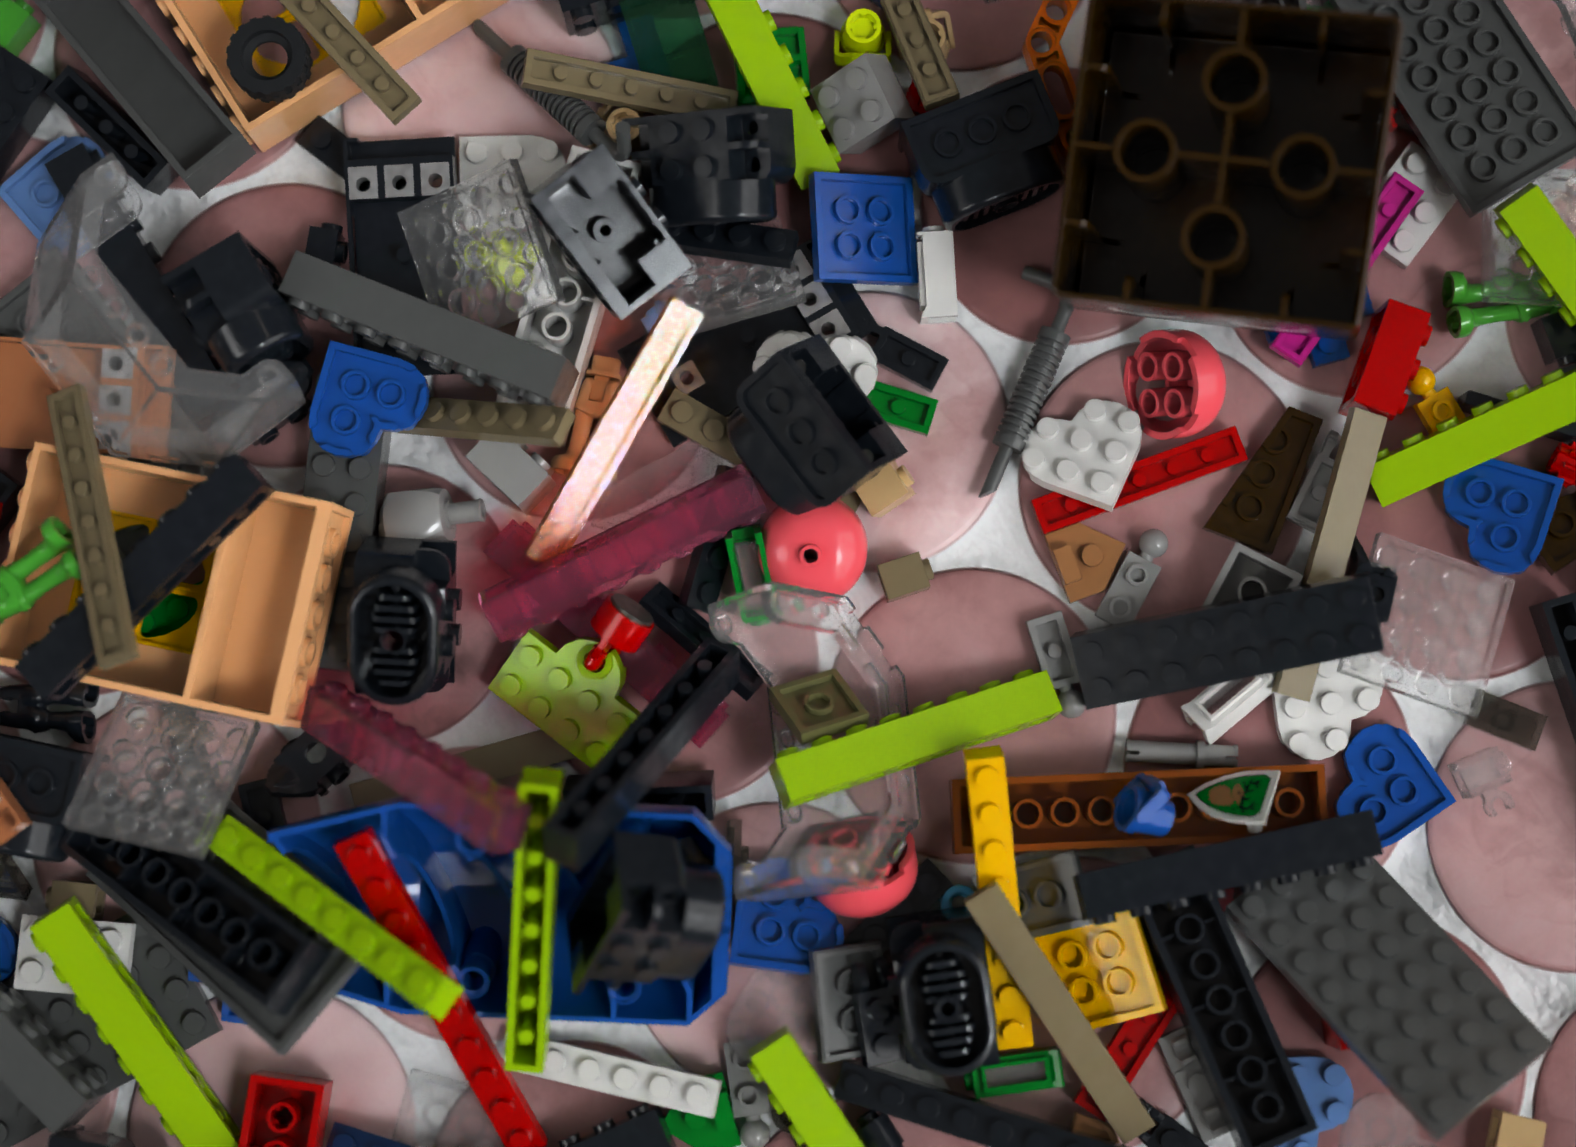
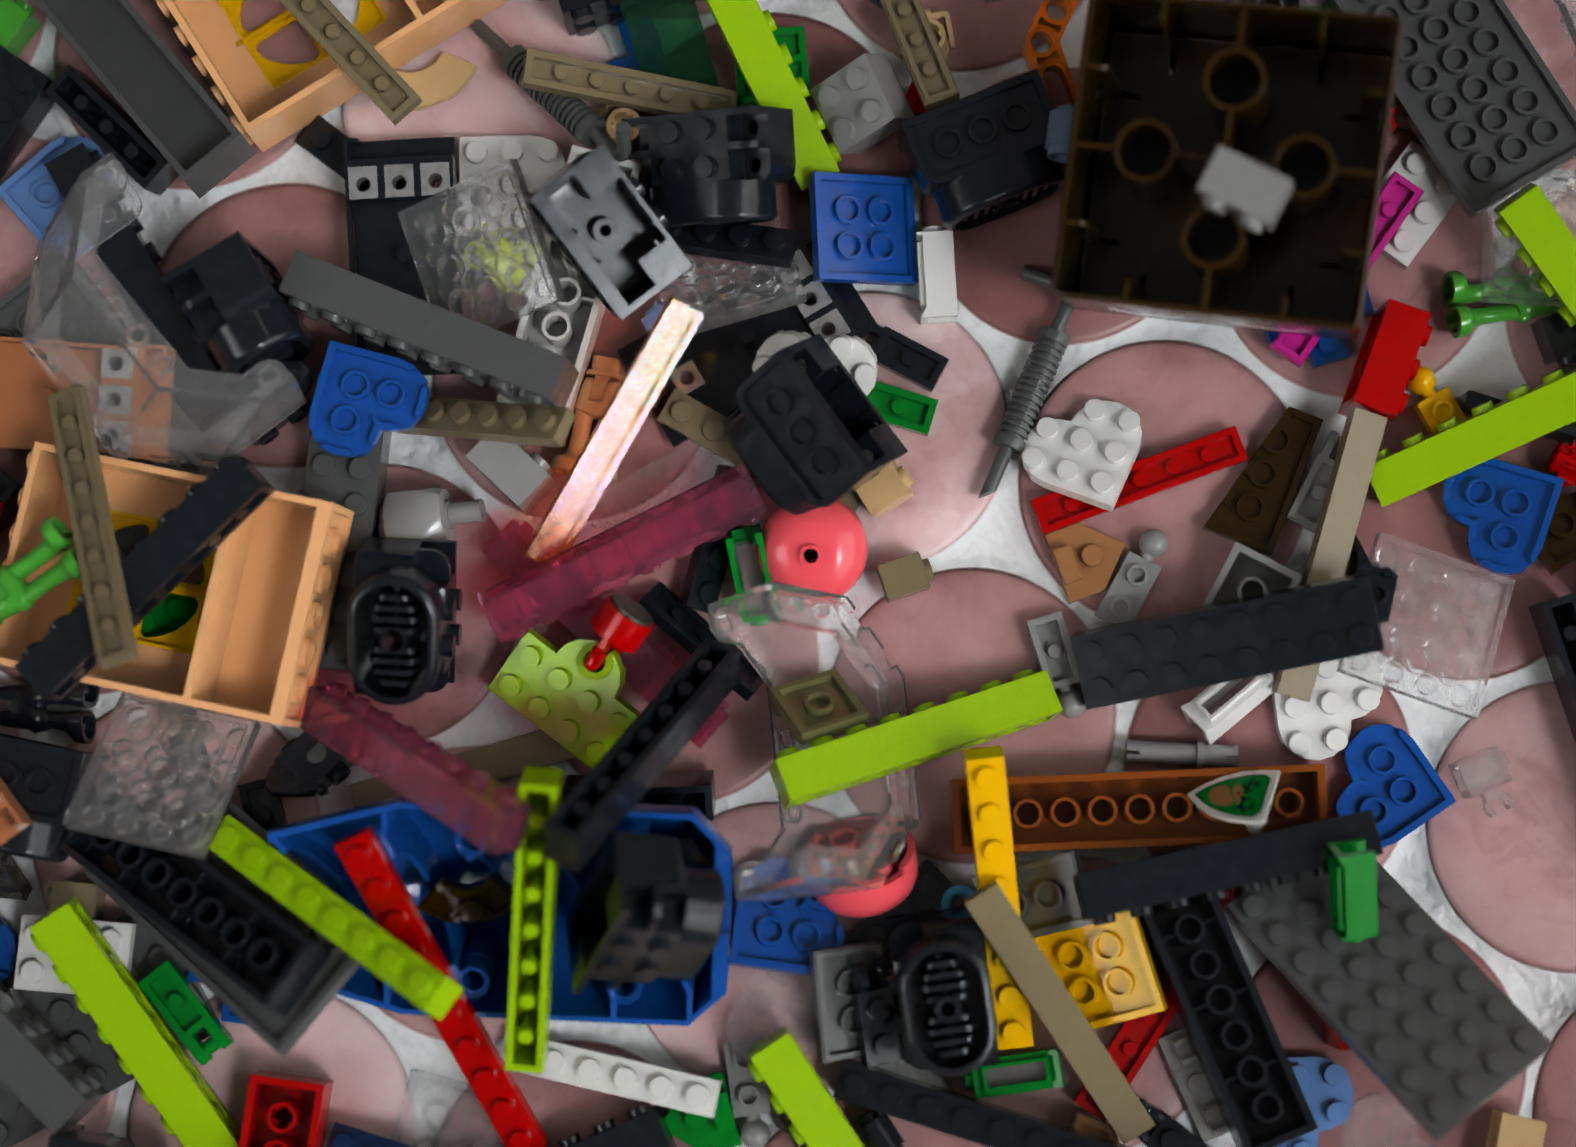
black tyre [226,16,313,103] -> none
black brick [305,223,348,267] -> none
clear smoke plate [727,819,749,894] -> none
neon yellow piece [834,8,891,66] -> none
blue piece [1114,773,1175,837] -> none
coral cylinder [1123,329,1226,440] -> none
clear smoke plate [1463,689,1548,751] -> none
none -> green plate [138,959,234,1065]
none -> tan tile [396,52,477,111]
none -> dark brown tile [417,872,514,924]
none -> sand blue brick [1044,104,1075,163]
none -> light grey brick [1196,145,1294,235]
none -> green window [1326,837,1379,943]

